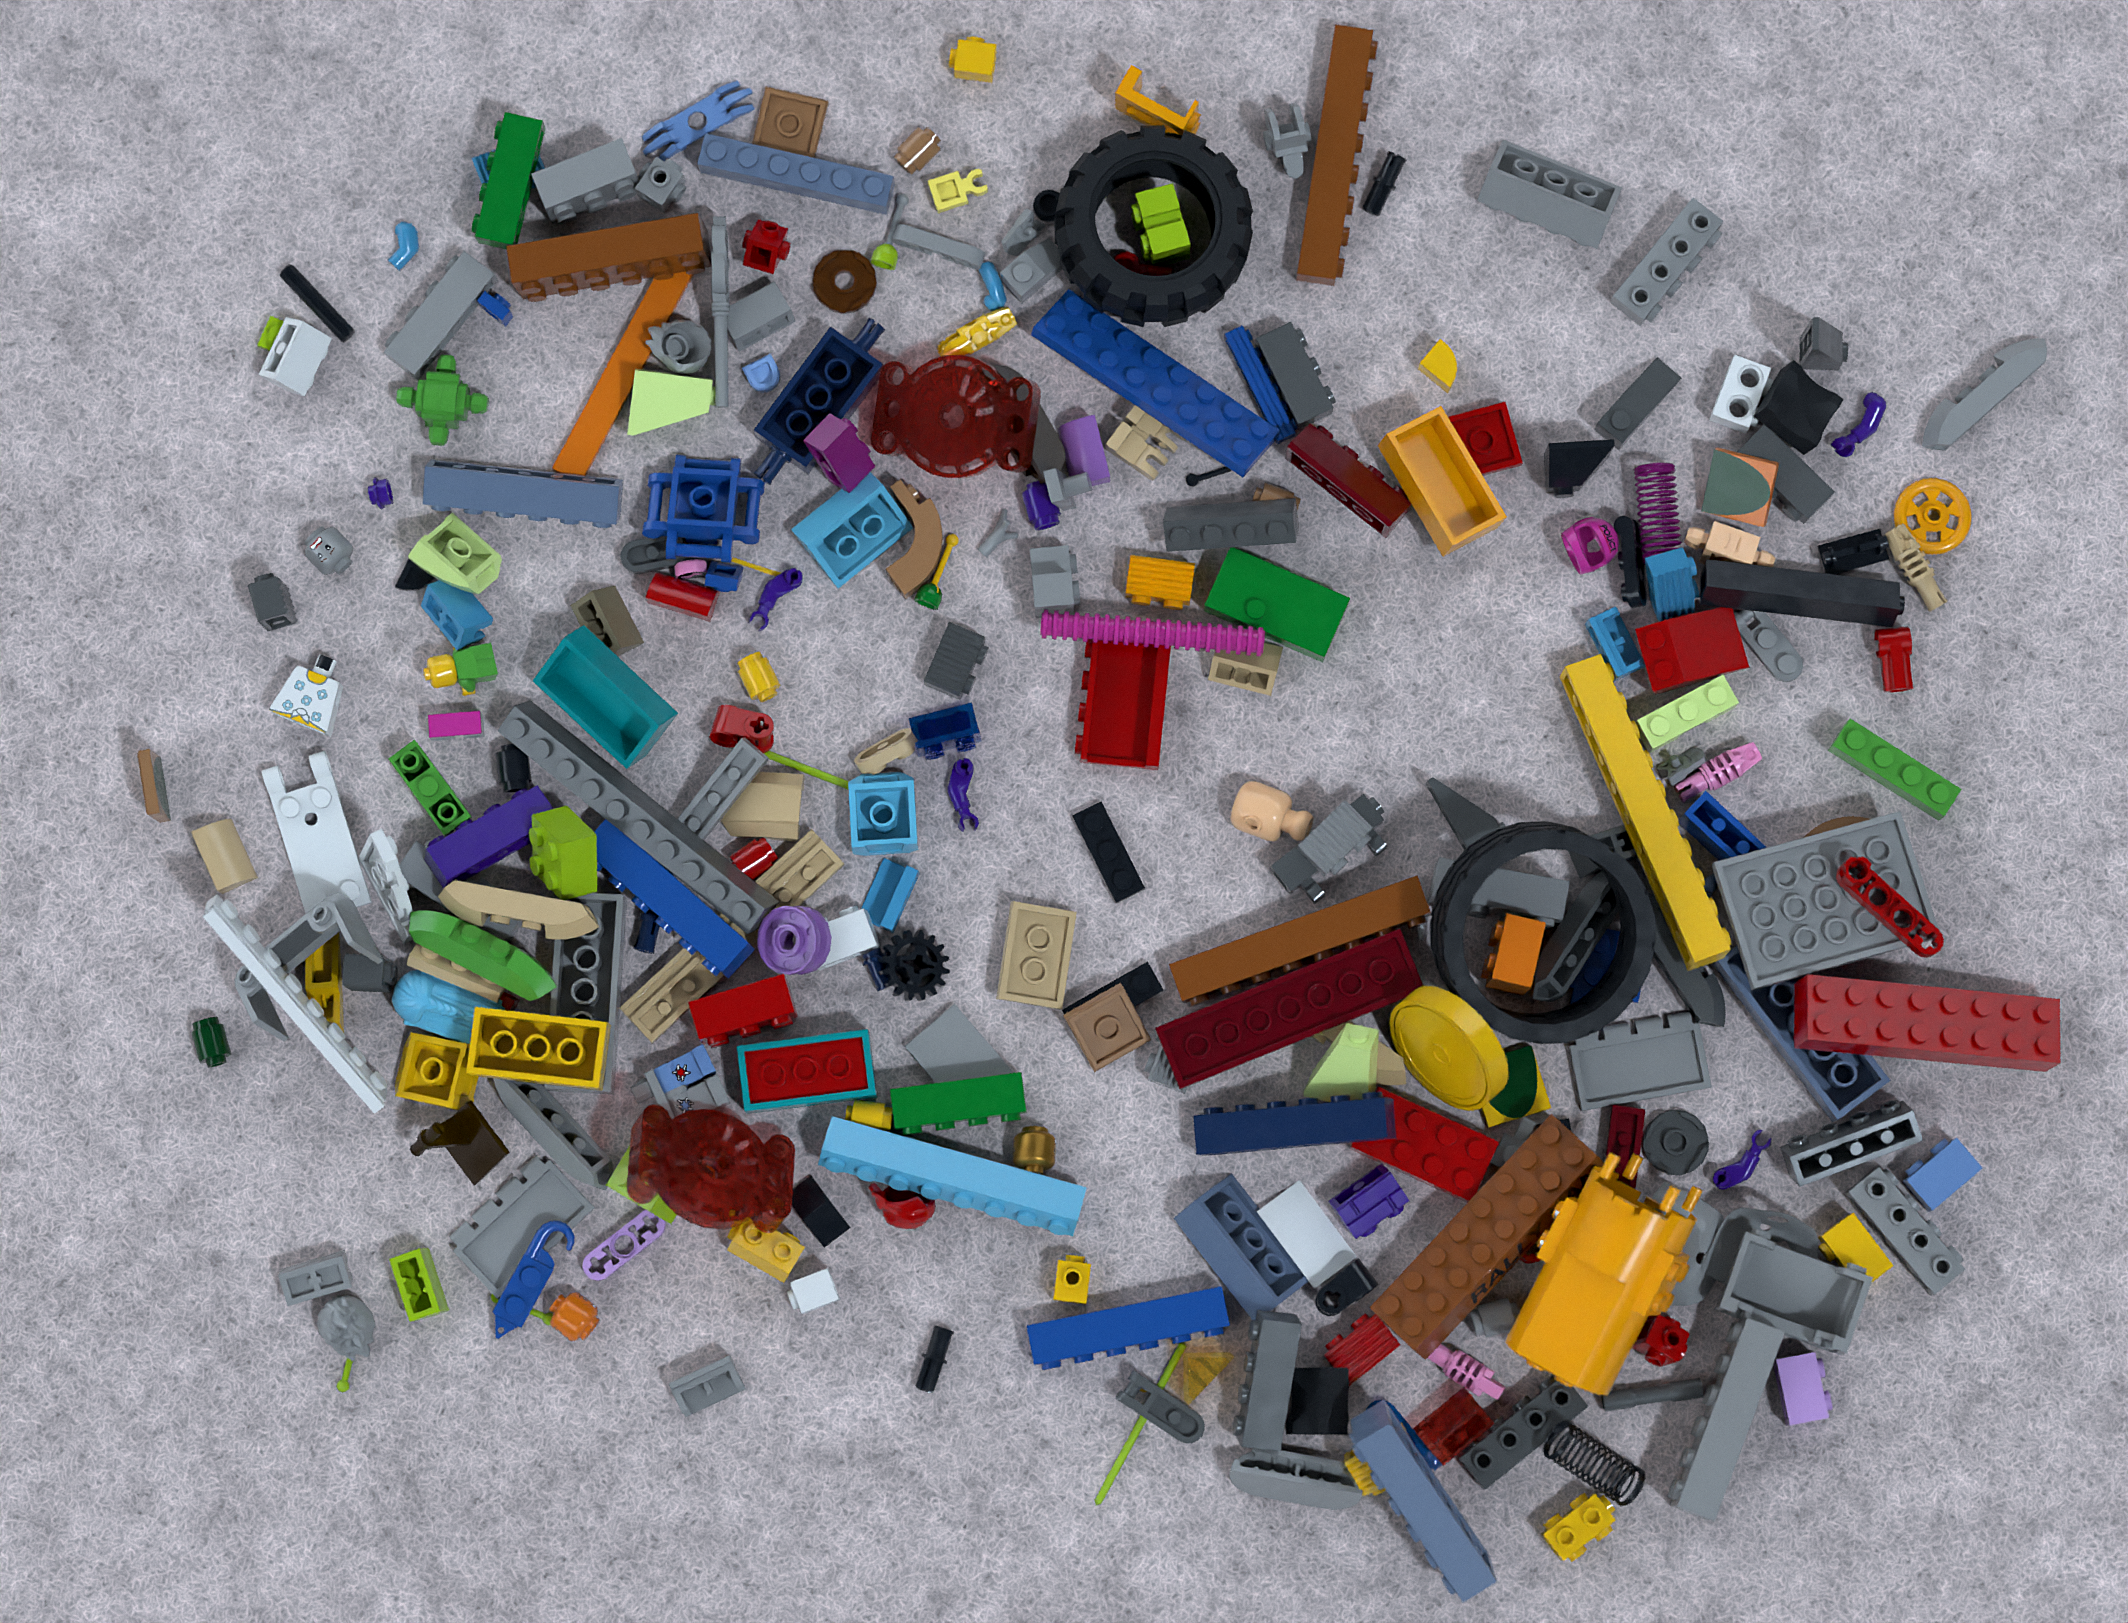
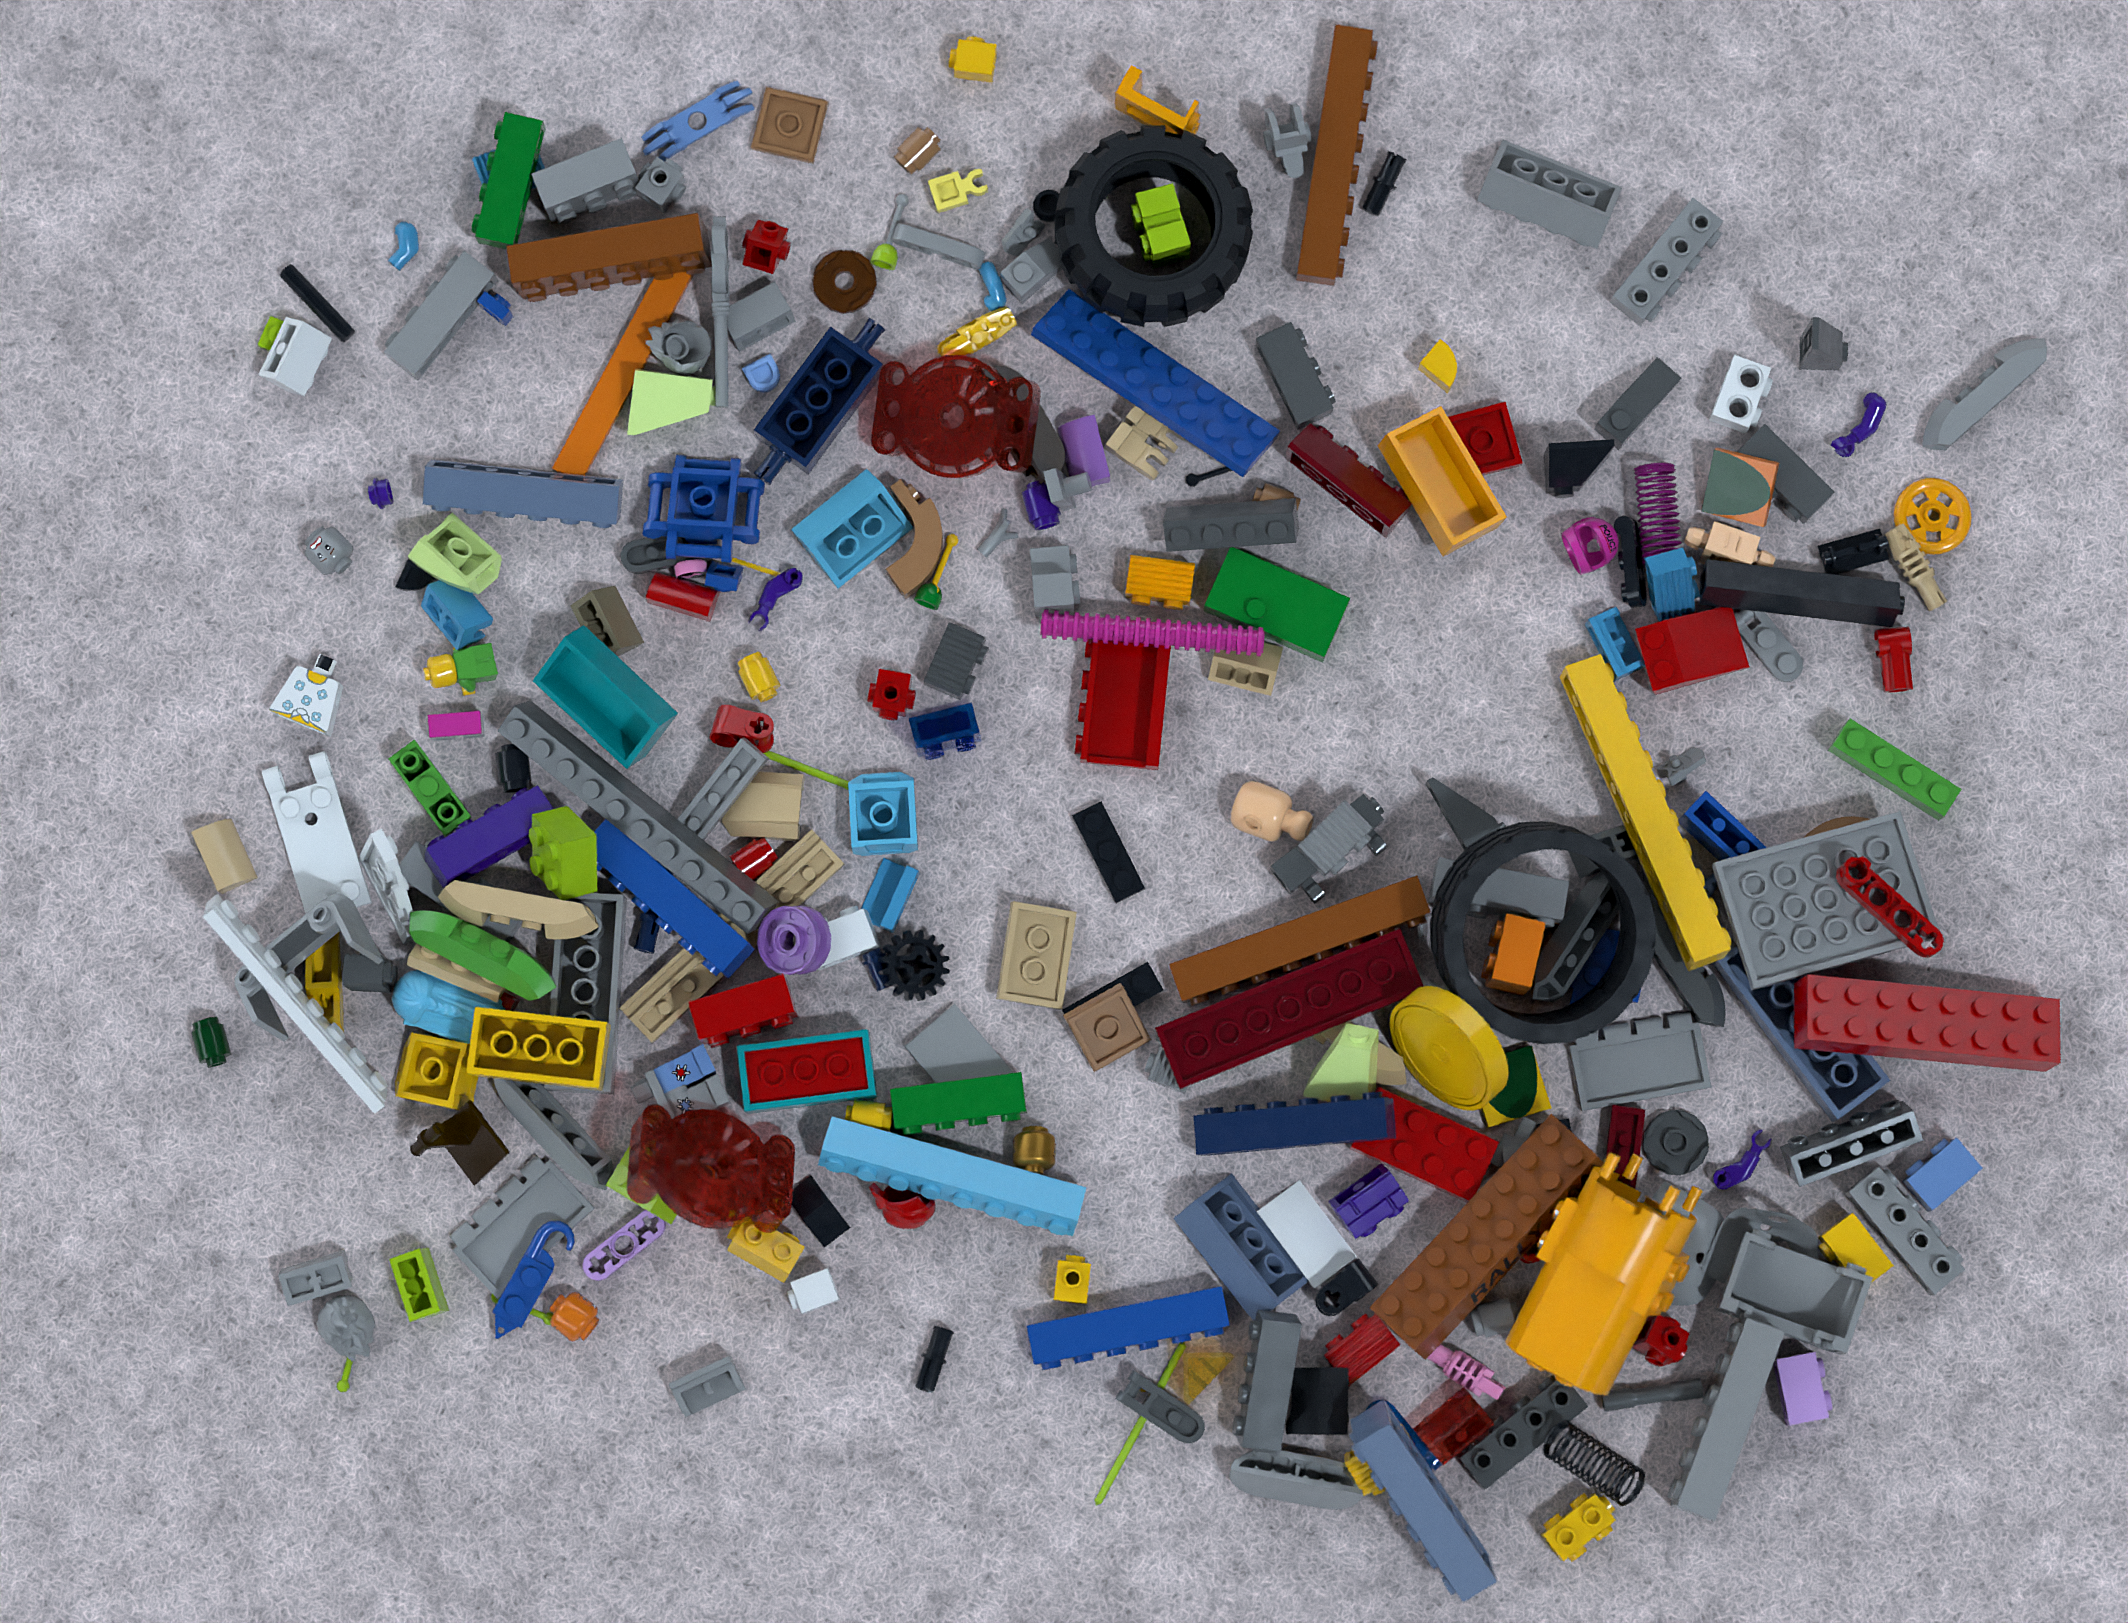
medium nougat tile [137,749,171,823] -> none
dark grey brick [248,573,298,632] -> none
bright green piece [396,355,489,446] -> none
sand blue brick [697,133,895,215] -> none
magenta brick [803,413,876,493] -> none
tan plate [854,728,918,775] -> none
dark purple arm [947,758,979,832] -> none
red plate [1113,252,1174,276] -> none
blue piece [1224,325,1297,444] -> none
yellowish green arch [1635,675,1739,753] -> none
bright pink hinge [1674,742,1762,803] -> none
black brick [1754,360,1844,455] -> none
none -> red brick [868,669,916,721]

